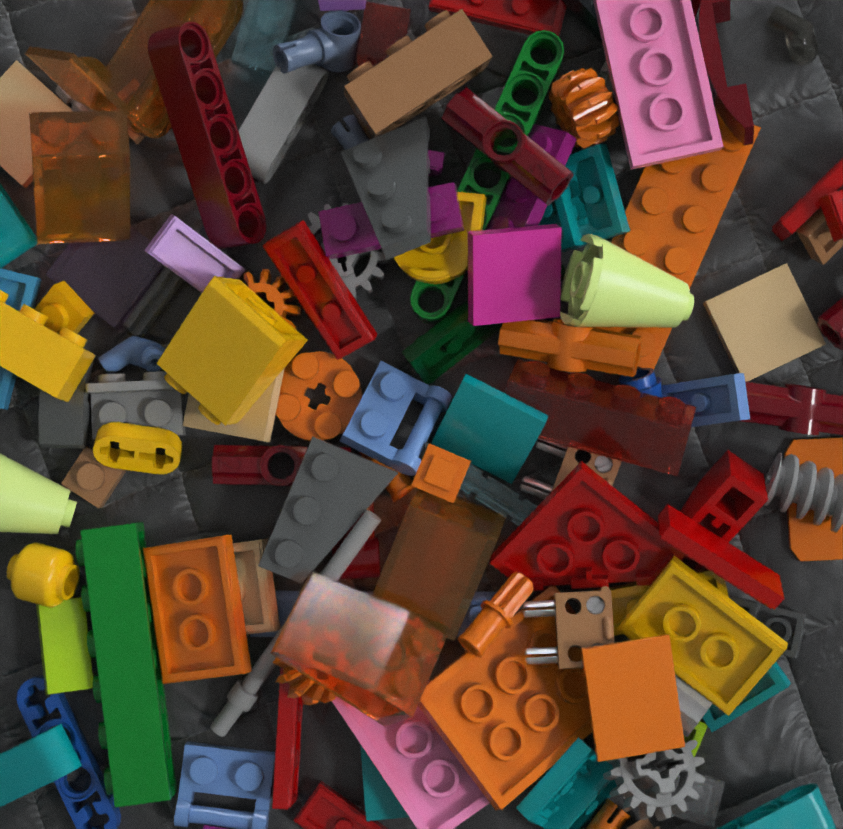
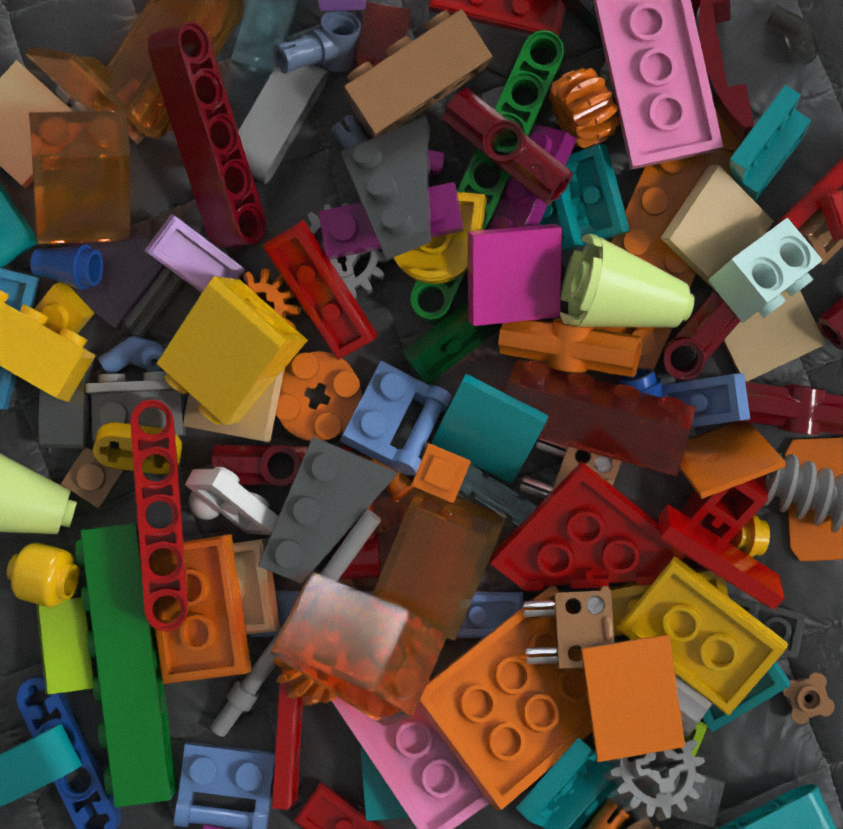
orange axle [458,572,534,658] -> none
none -> blue cone [30,244,103,290]
none -> red beam [130,399,189,631]
none -> white plate [185,466,279,535]
none -> tan tile [660,165,774,292]
none -> dark red piece [661,291,741,380]
none -> orange piece [666,421,786,499]
none -> light aqua brick [708,218,823,323]
none -> teal slope [729,85,811,202]
none -> yellow plate [731,514,770,558]
none -> medium nougat plate [782,672,835,724]

